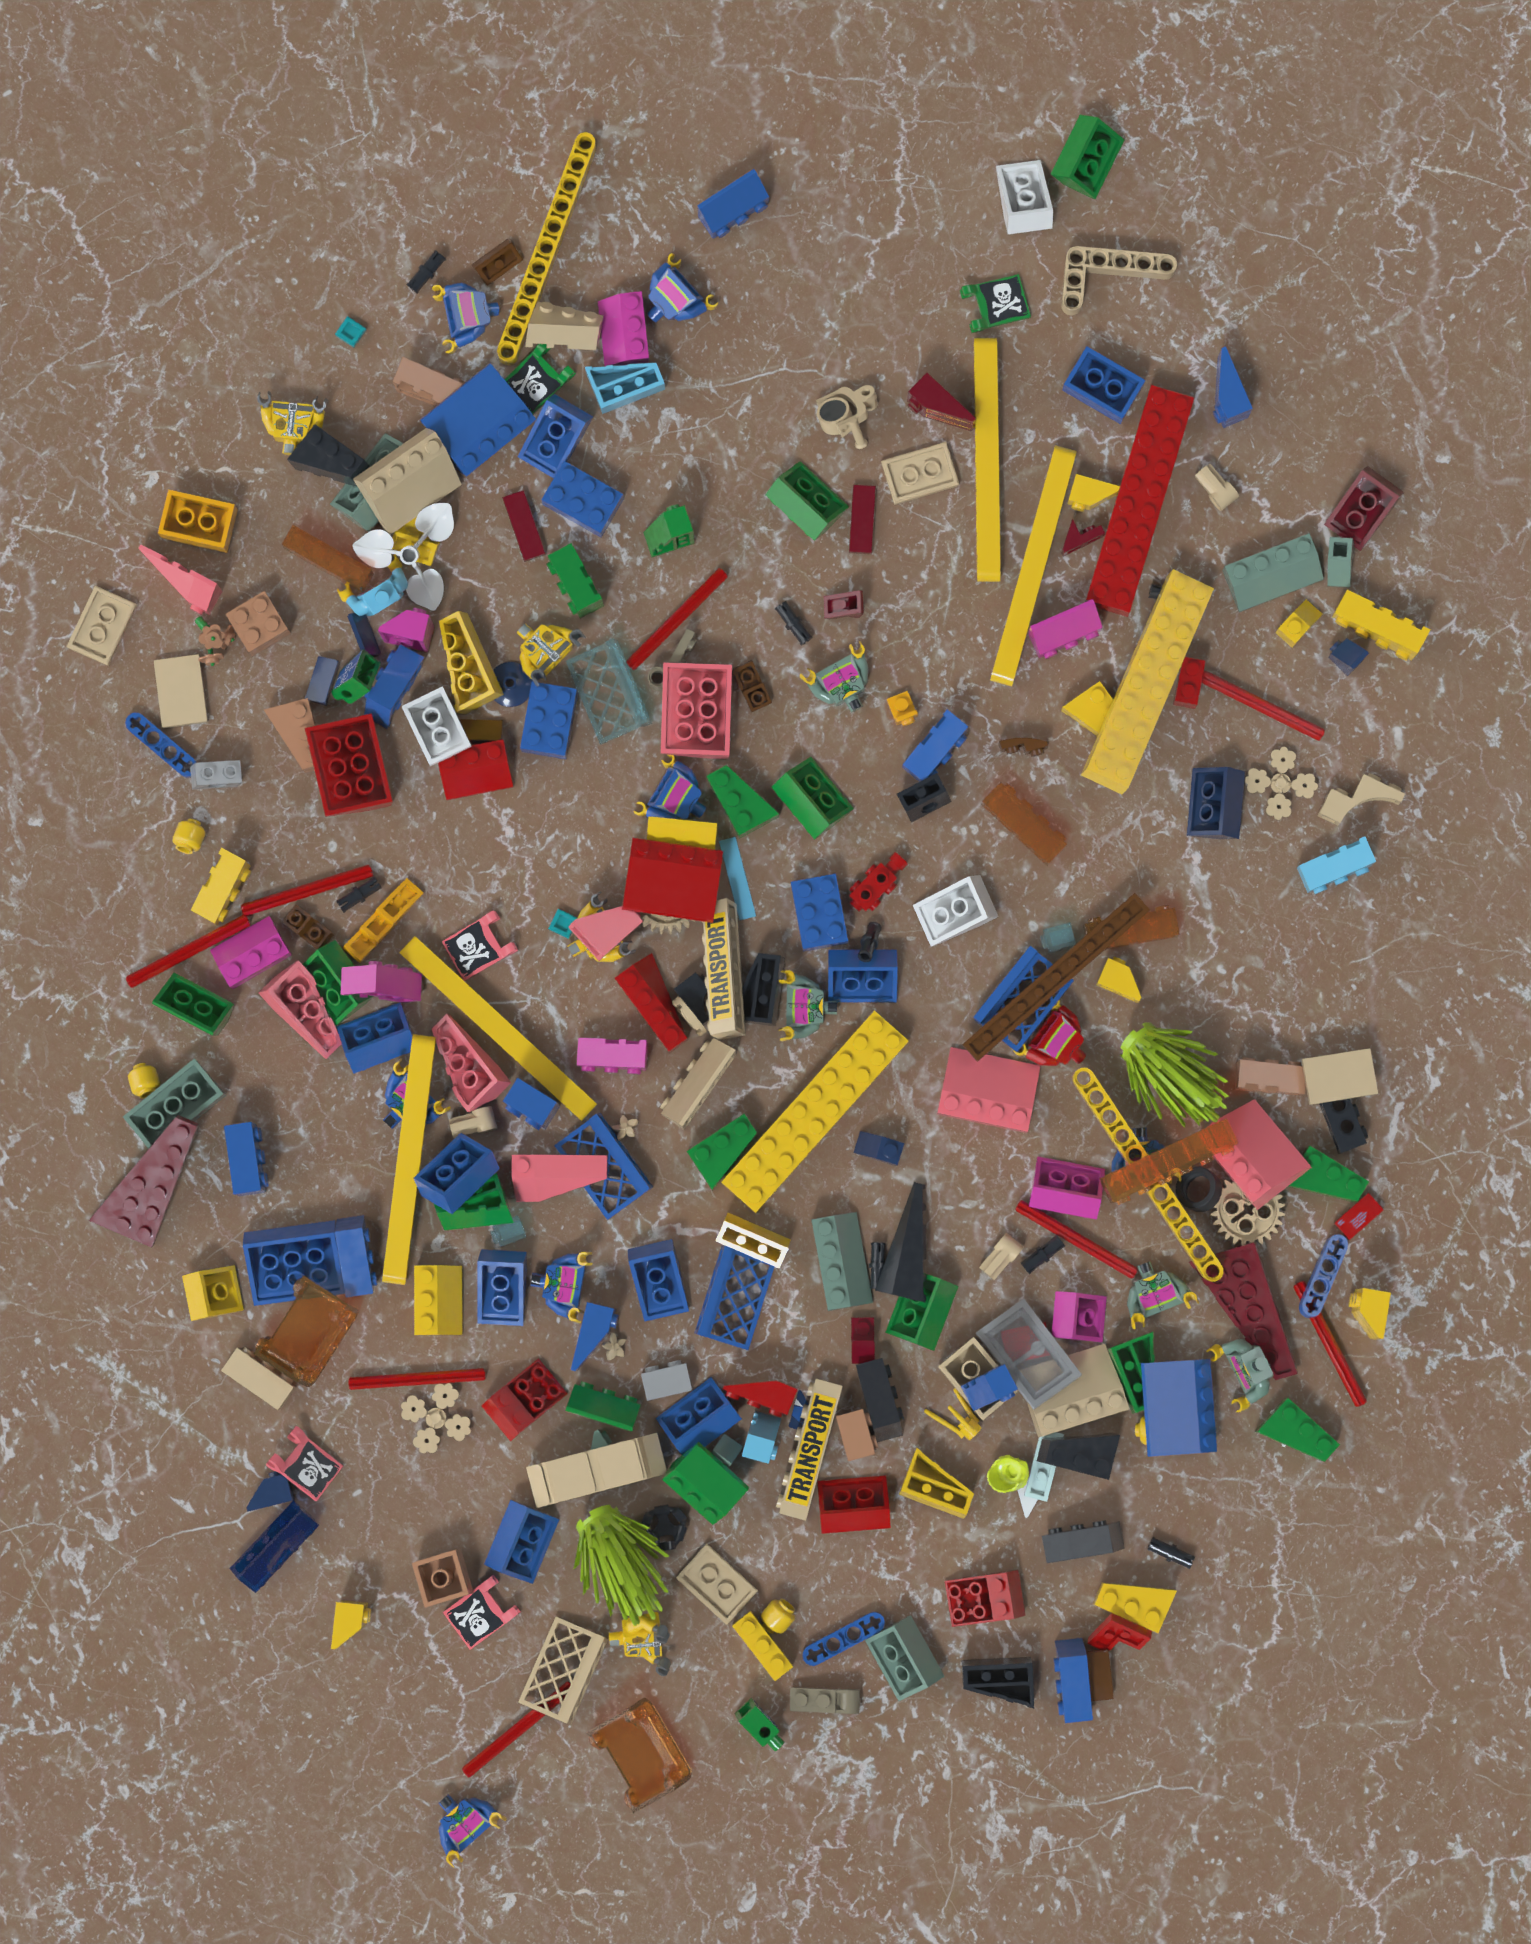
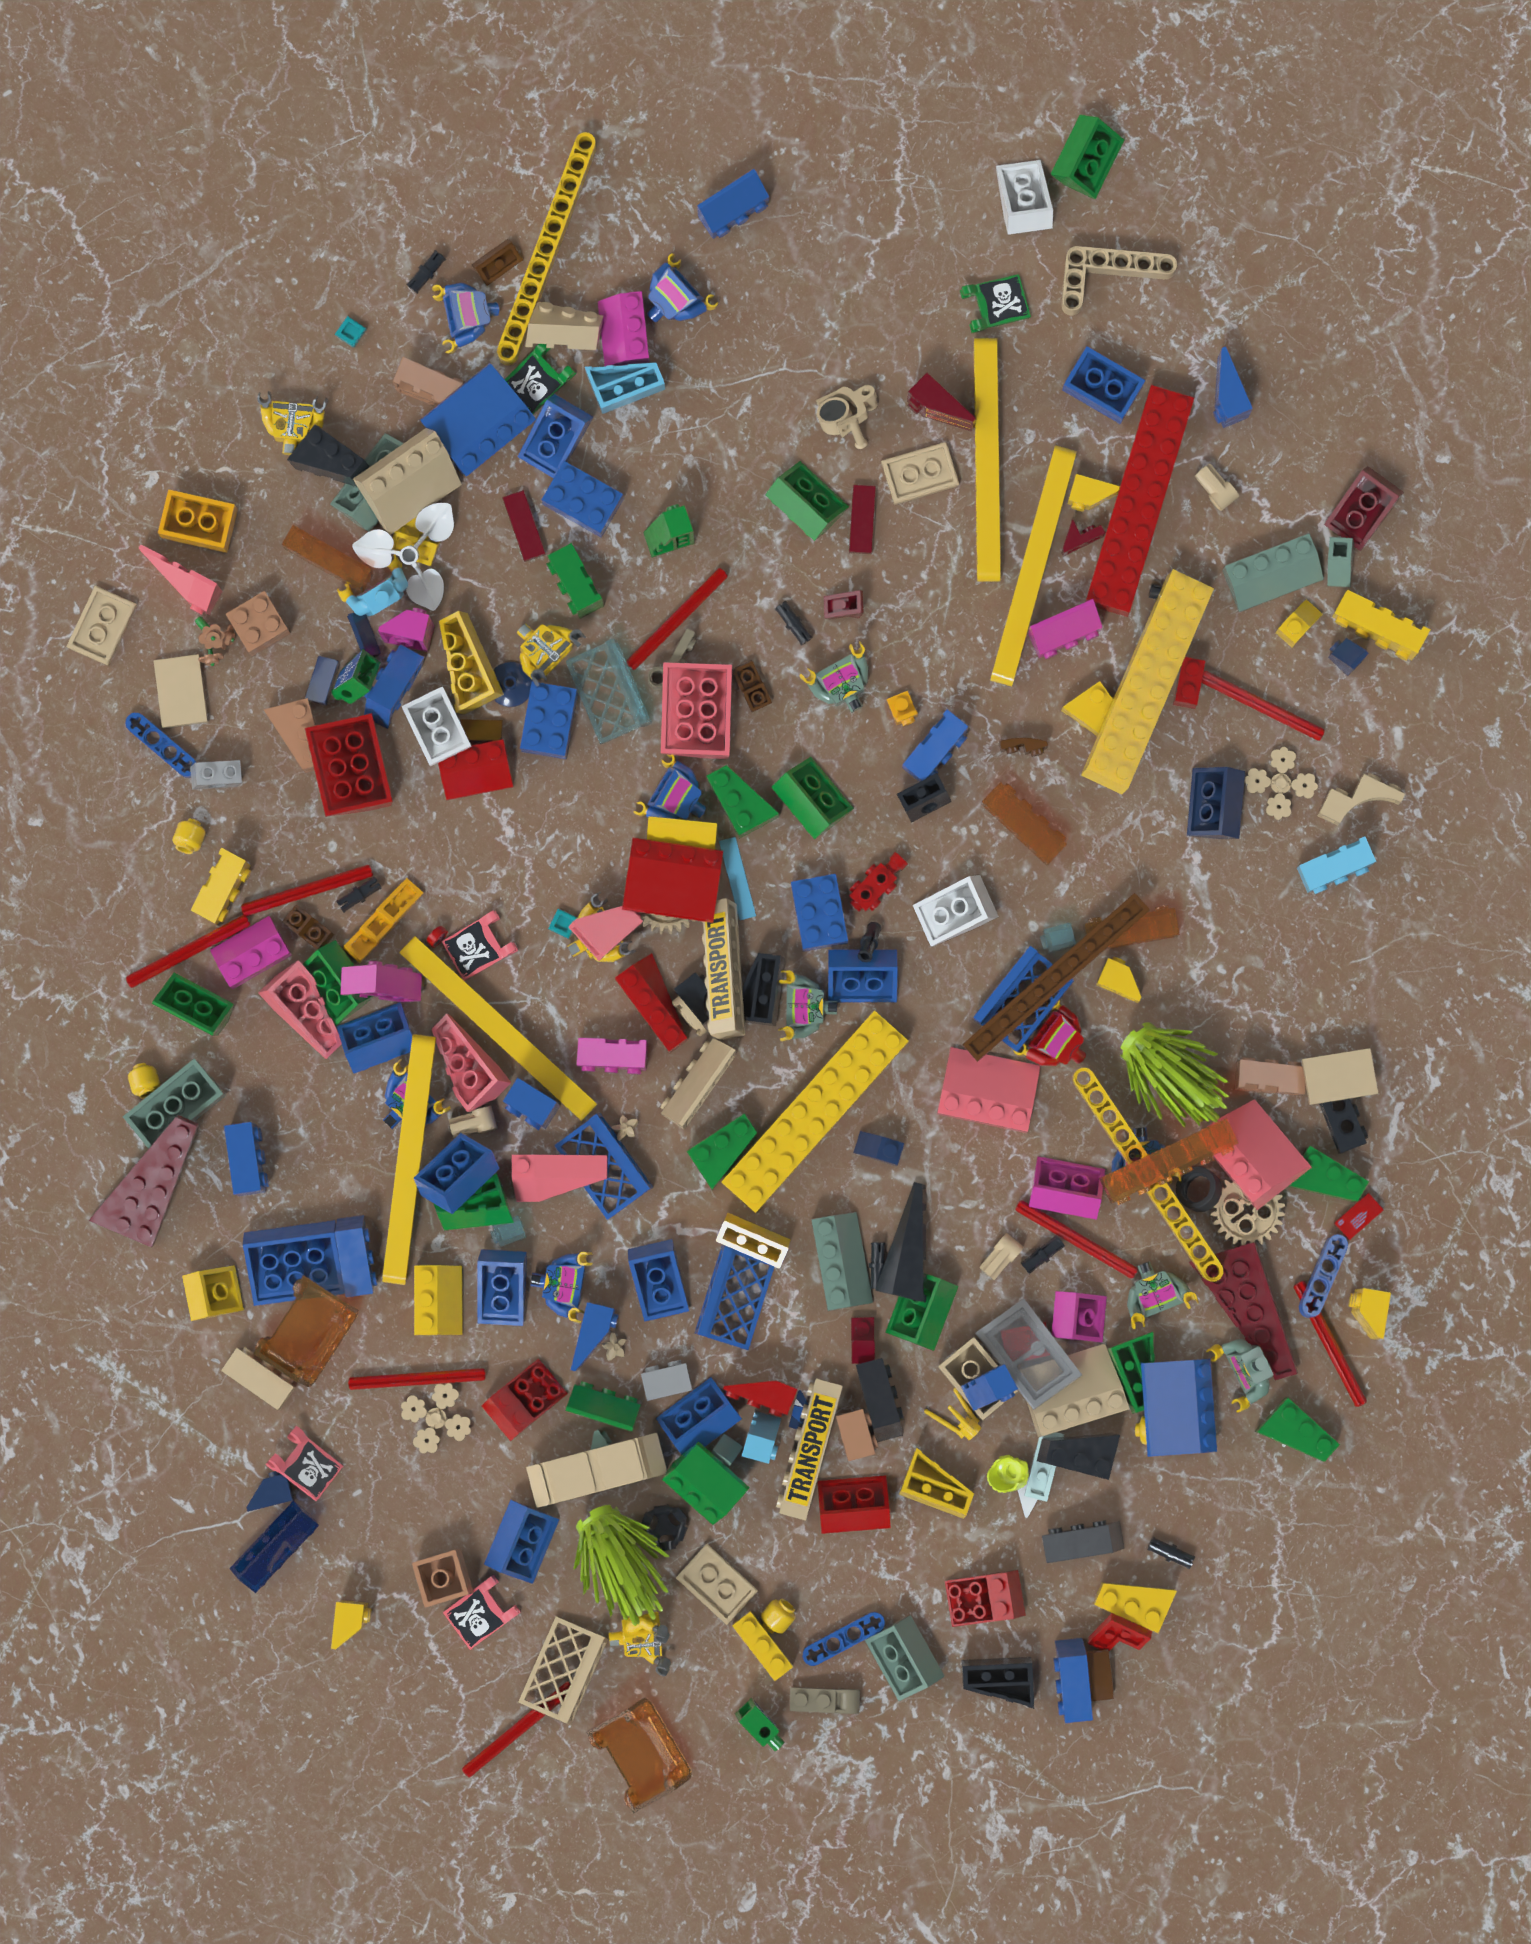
torso [438,1794,507,1868] -> none
none -> red tile [426,926,448,948]

